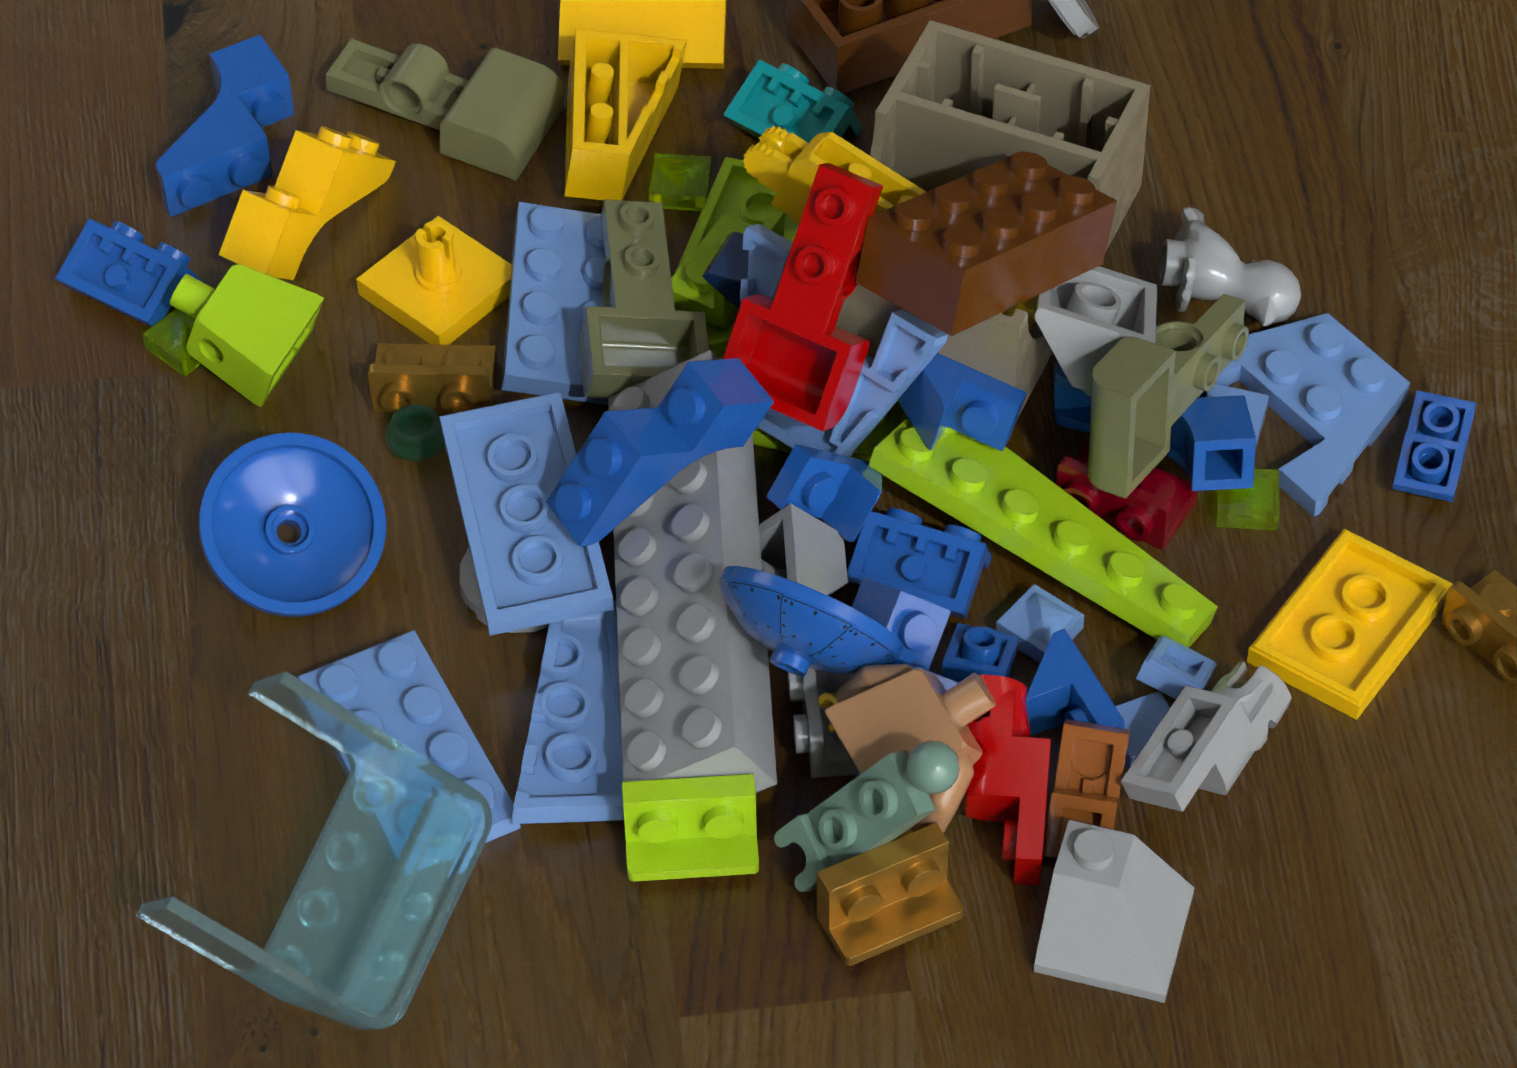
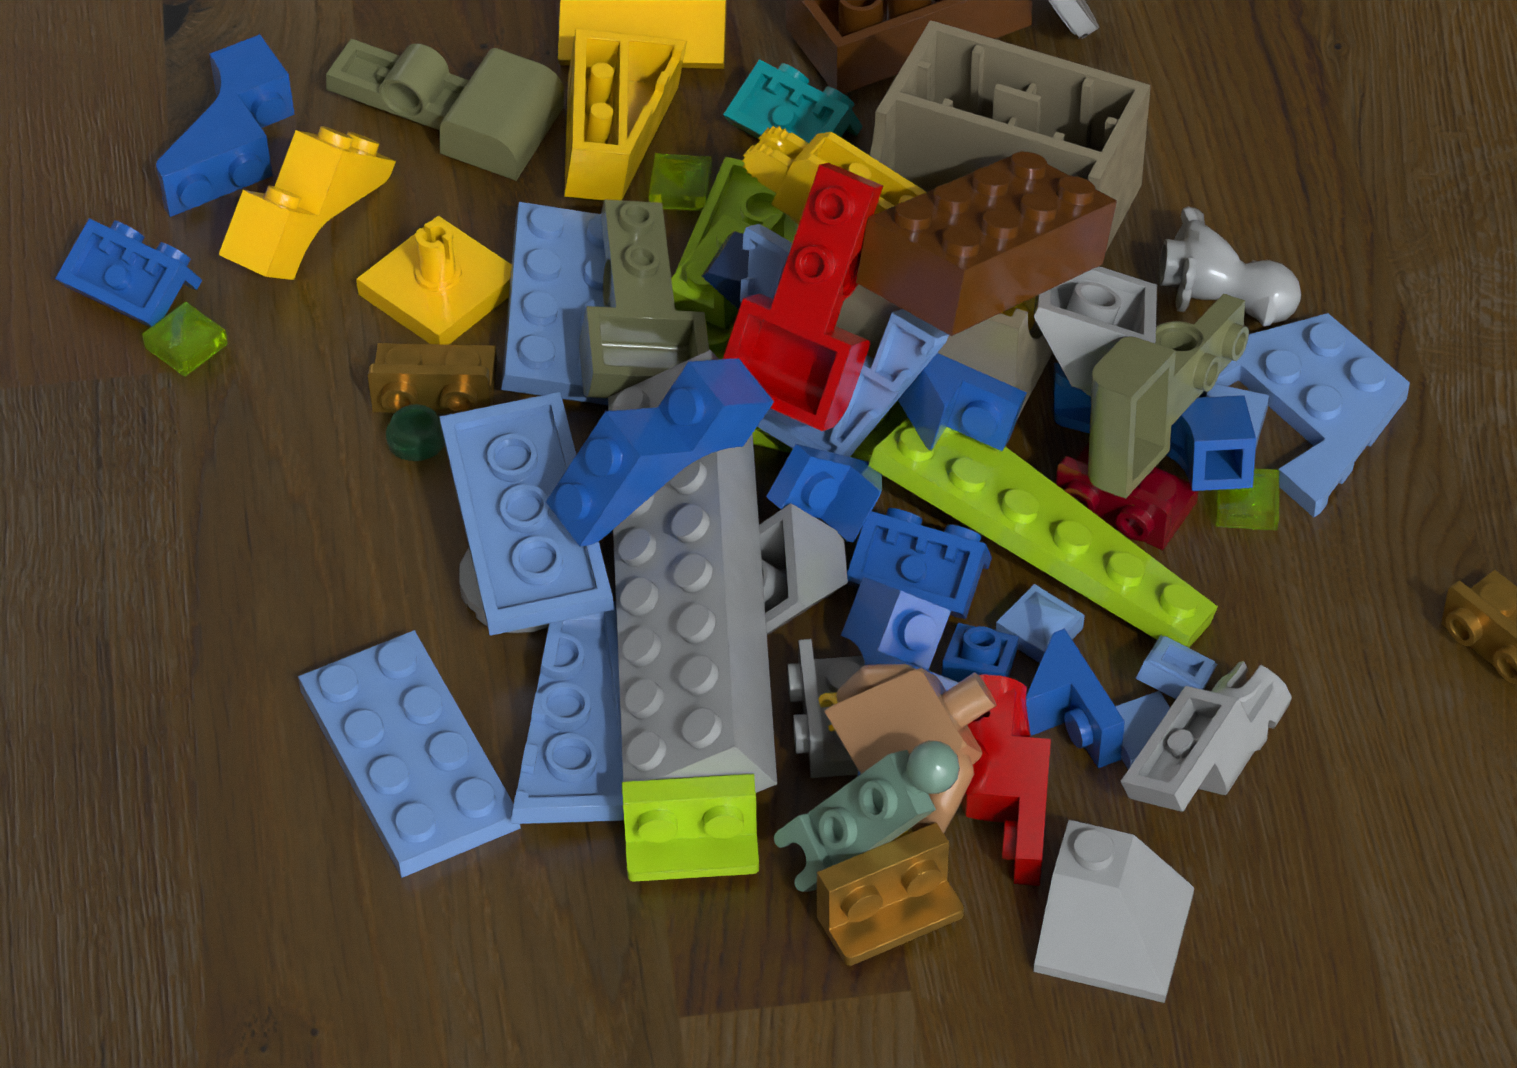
clear light blue windscreen [136,671,492,1030] -> none
lime torso [170,264,324,407] -> none
blue dish [198,433,386,617] -> none
blue dish [718,566,904,677] -> none
dark orange slope [1042,719,1131,858] -> none
yellow tile [1247,529,1453,720] -> none
blue slope [1392,390,1476,502] -> none

